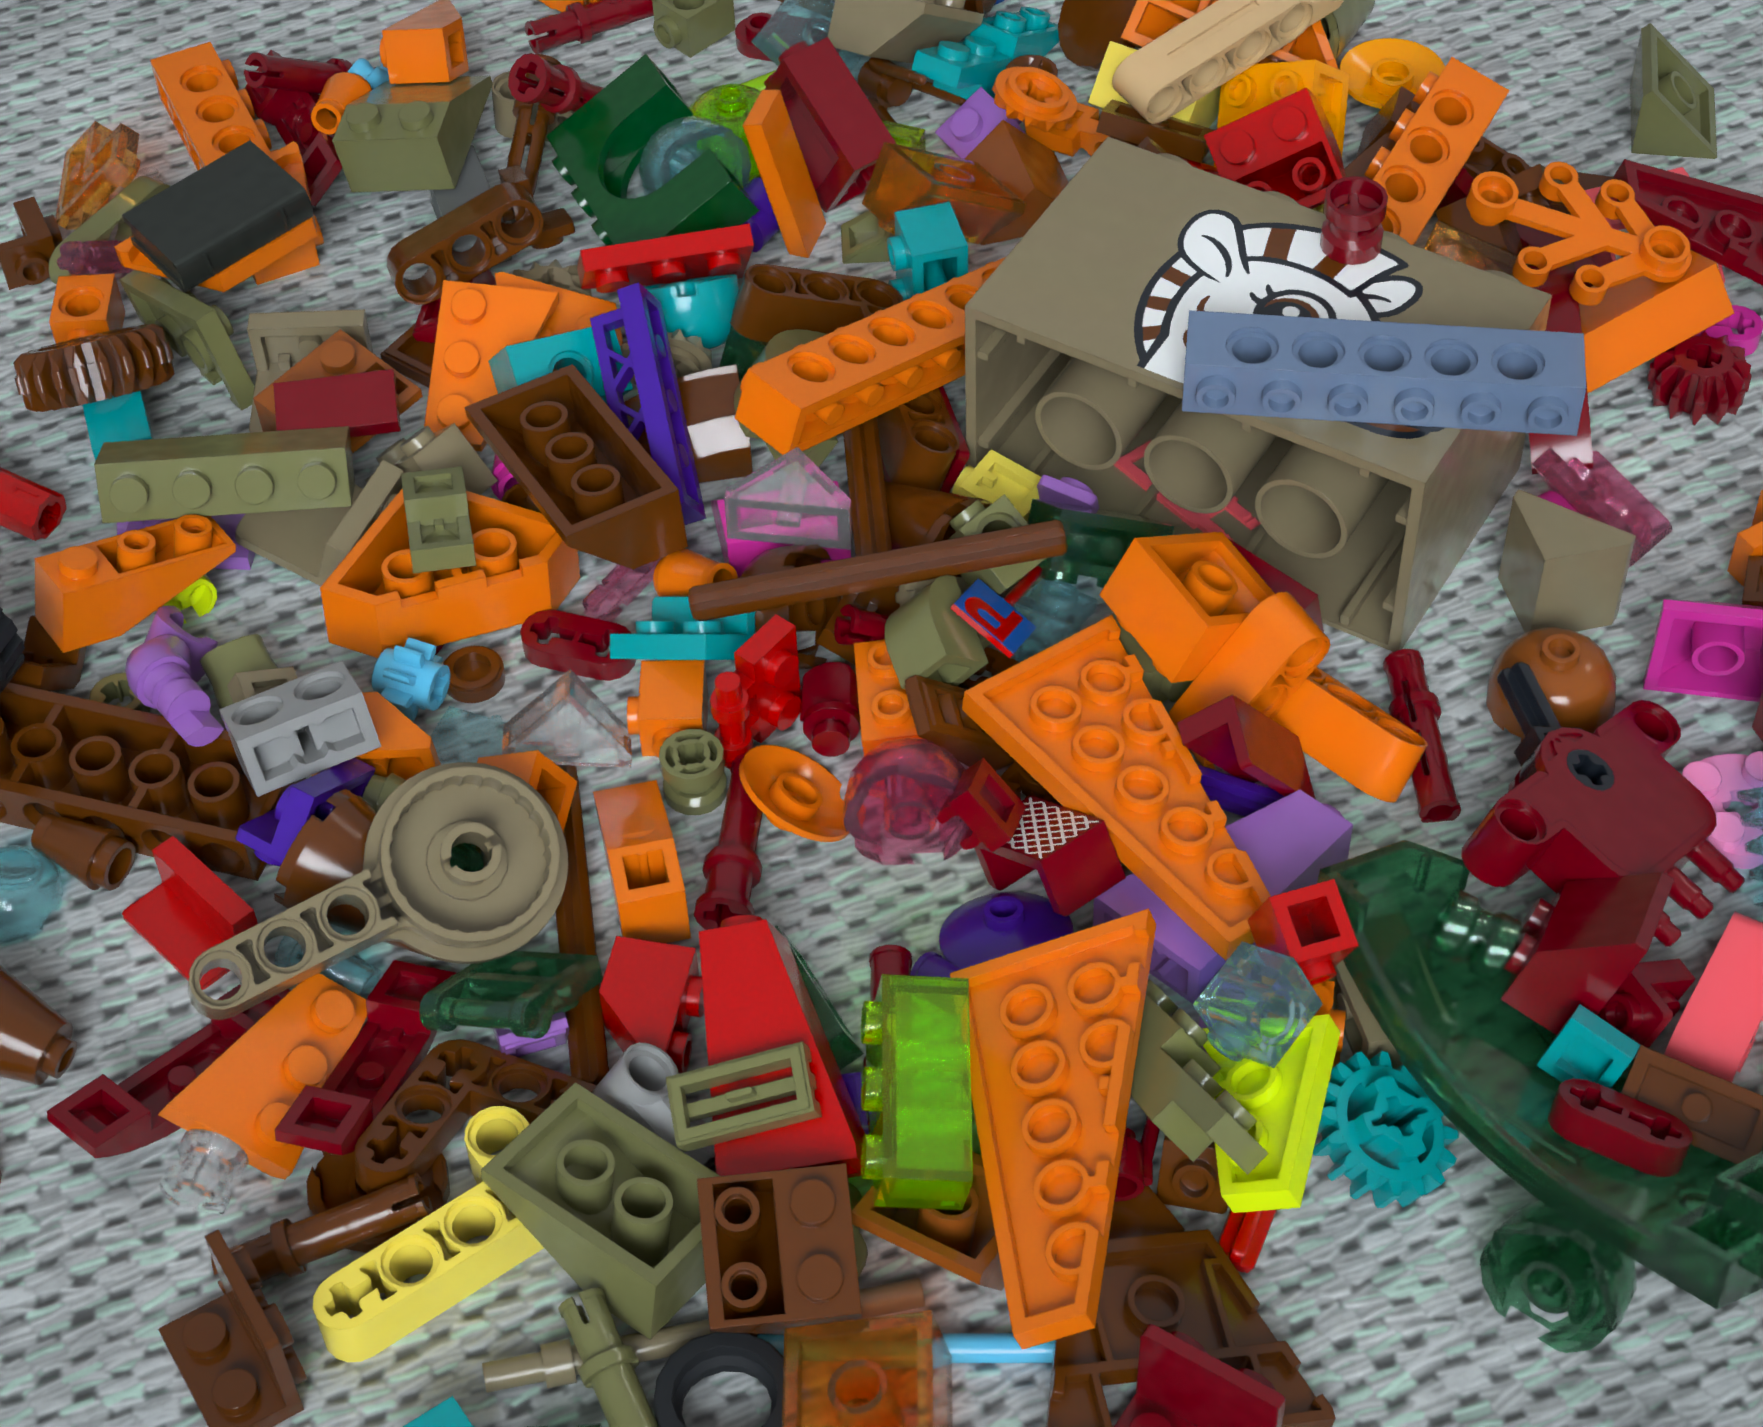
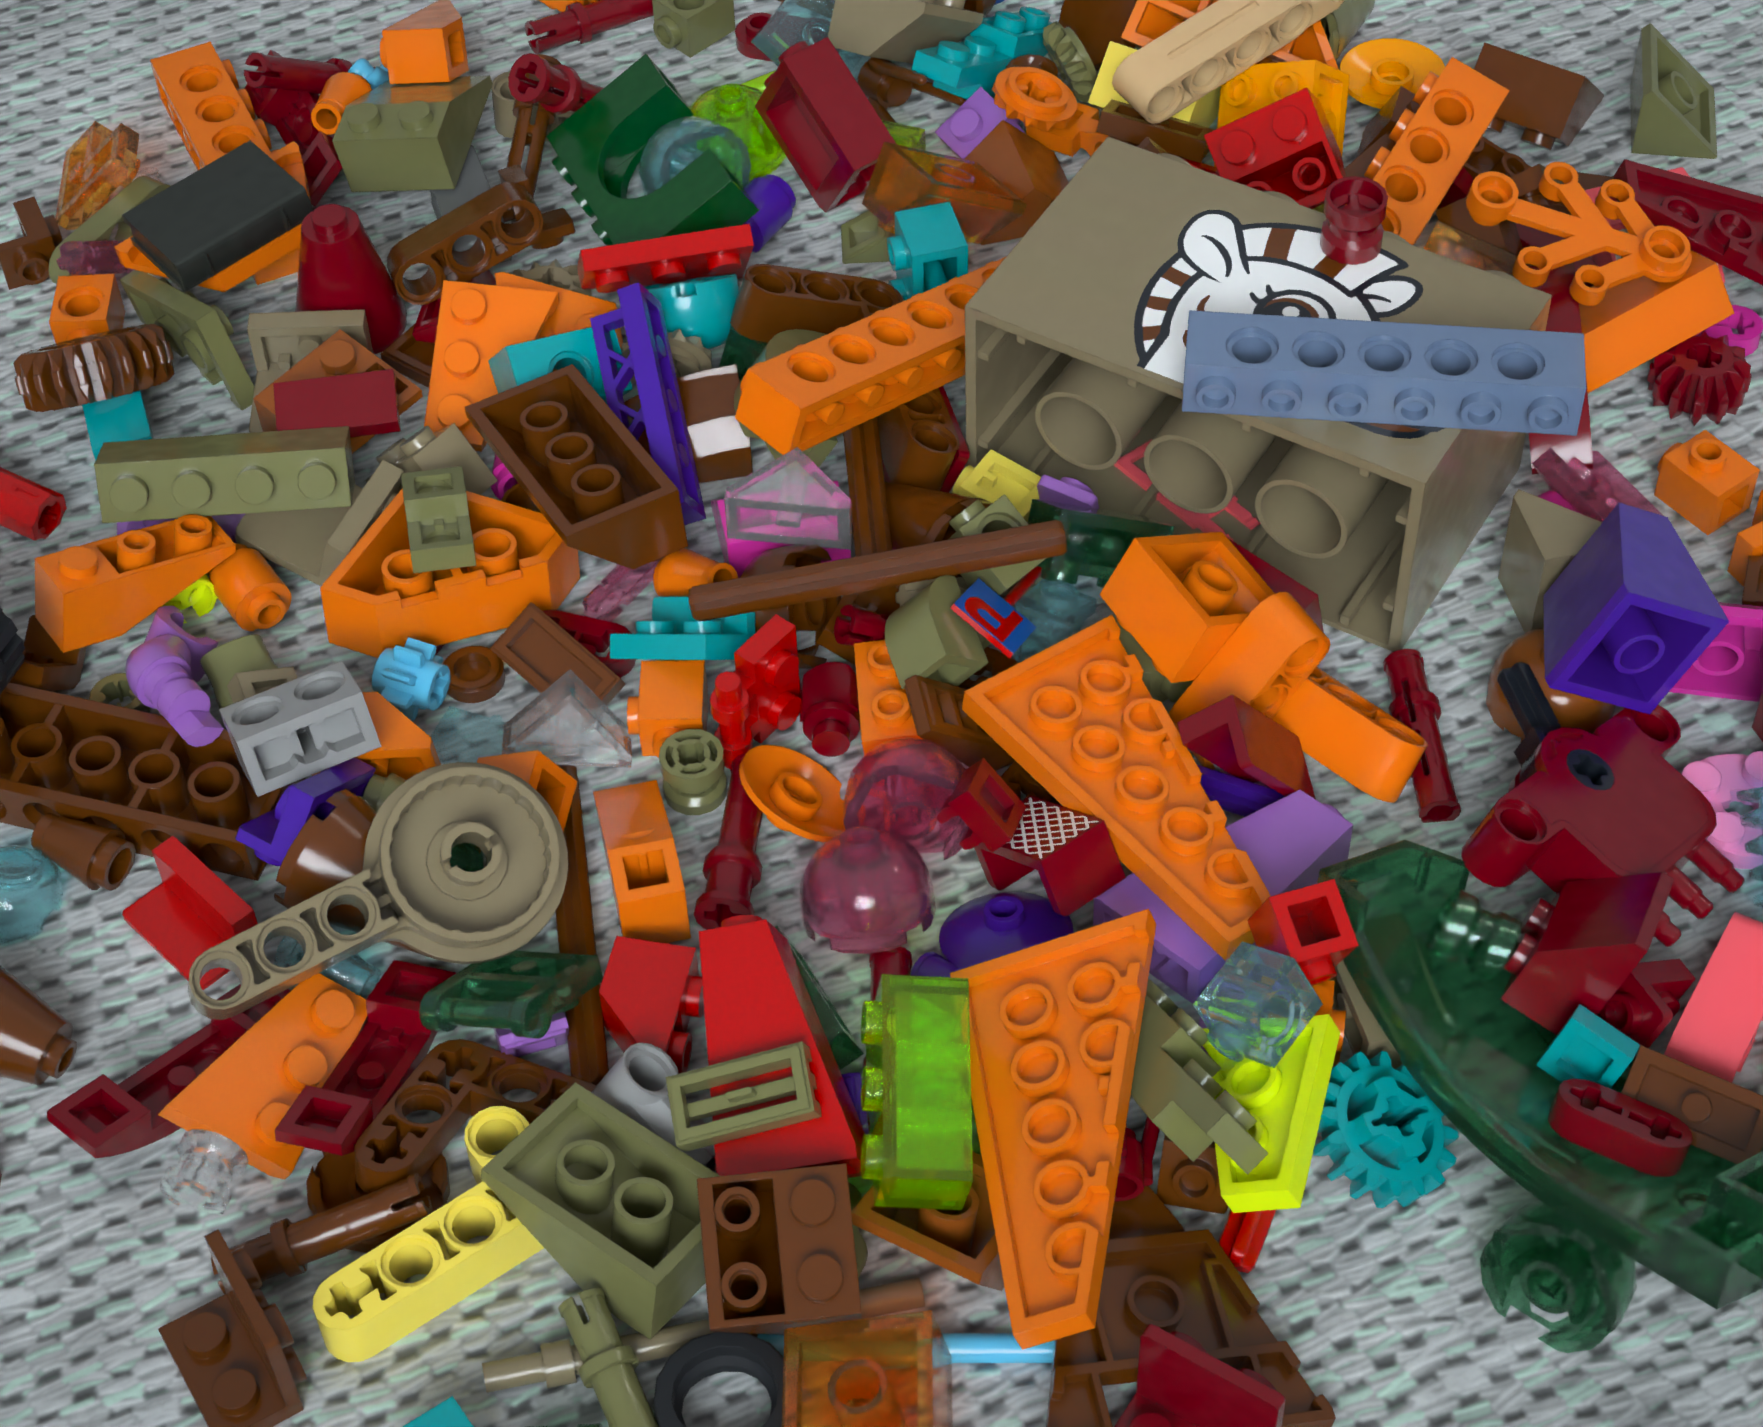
orange tile [742,90,826,258] -> none
none -> orange brick [208,544,291,631]
none -> dark red cone [295,204,407,354]
none -> reddish brown tile [490,602,626,730]
none -> clear pink cylinder [800,826,936,954]
none -> olive gear [1043,21,1098,103]
none -> reddish brown slope [1474,42,1604,151]
none -> dark purple slope [1543,502,1729,714]
none -> orange brick [1654,430,1760,535]

